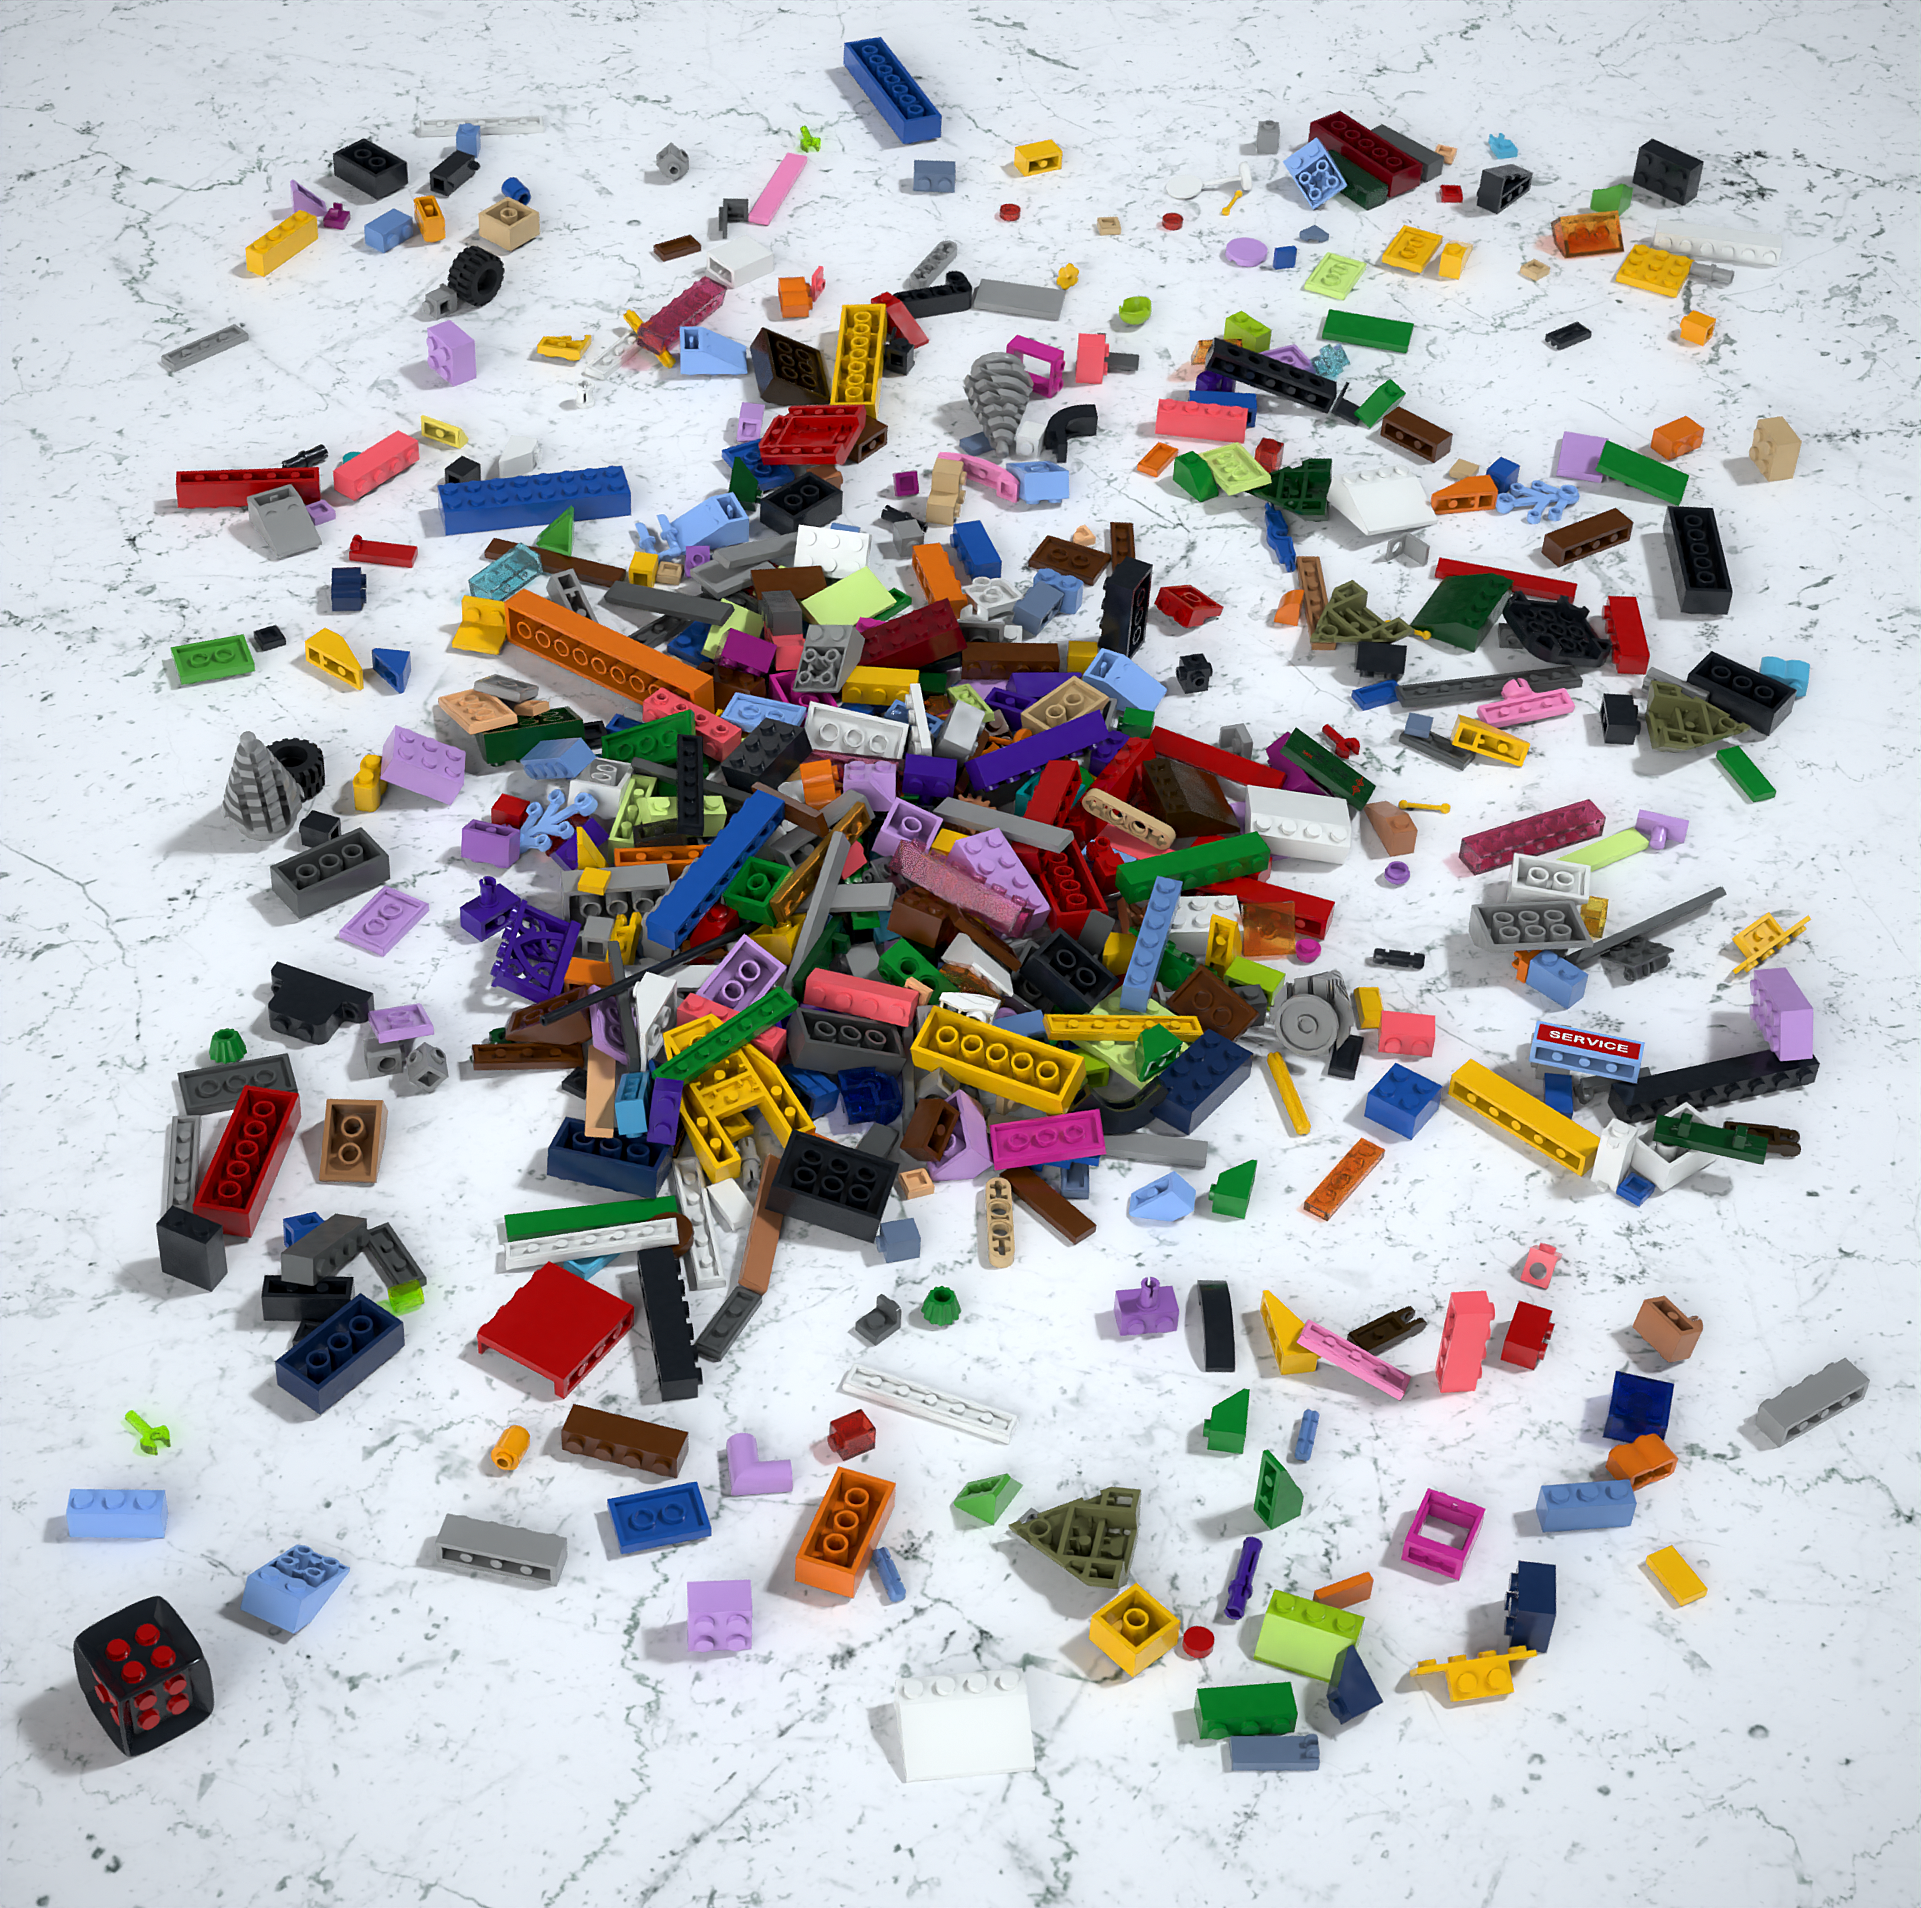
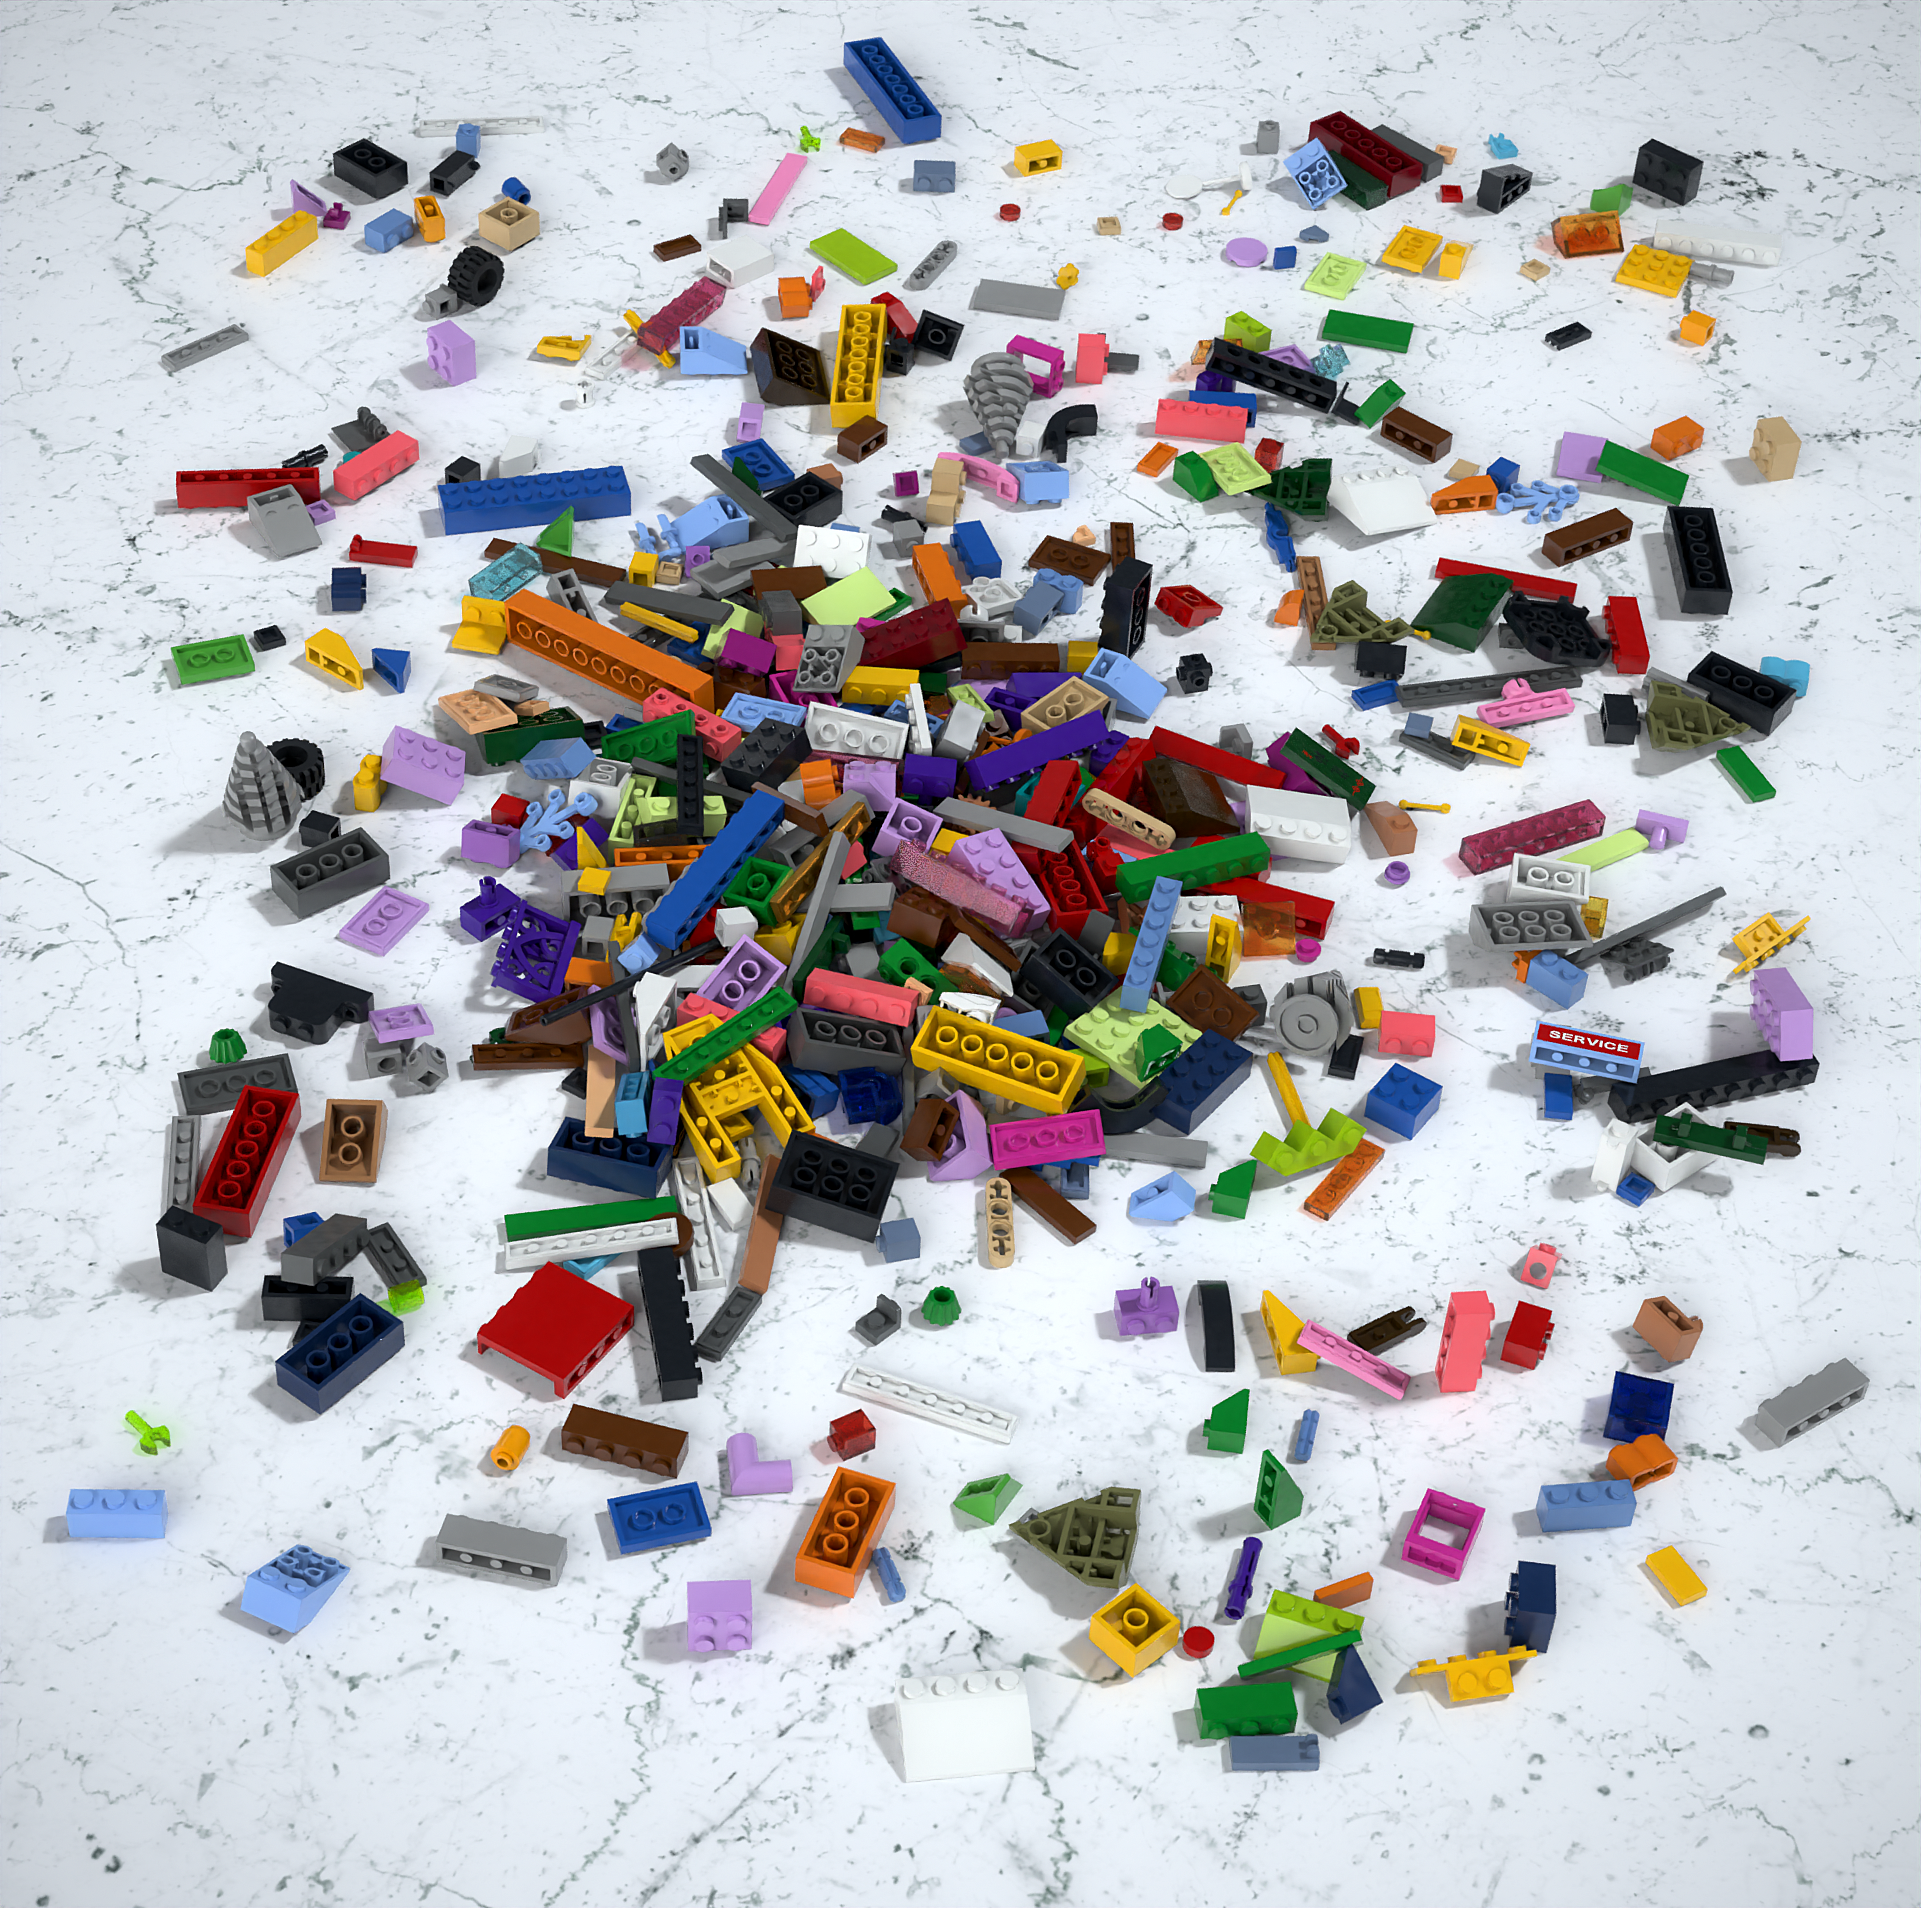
black piece [73,1596,214,1757] -> none
light yellow slope [421,415,468,449] -> none
red wedge [758,404,866,466] -> none
black beam [893,271,972,319] -> none
light nougat tile [898,1167,935,1200] -> none
yellow tile [1042,1014,1203,1042] -> none
green brick [1117,707,1155,739] -> none
lime hair [1119,296,1152,325] -> none
lime brick [1223,955,1286,1012] -> none
light grey bracket [1385,531,1430,566] -> none
yellow brick [1448,1059,1600,1177] -> none
none -> dark grey hinge [331,406,391,452]
none -> light blue brick [617,931,662,975]
none -> yellow axle [620,602,699,643]
none -> dark grey tile [690,454,798,542]
none -> white brick [714,906,758,947]
none -> lime tile [810,228,898,285]
none -> clear orange tile [839,127,885,153]
none -> black slope [911,309,965,361]
none -> green tile [1237,1629,1363,1681]
none -> lime brick [1250,1108,1367,1177]

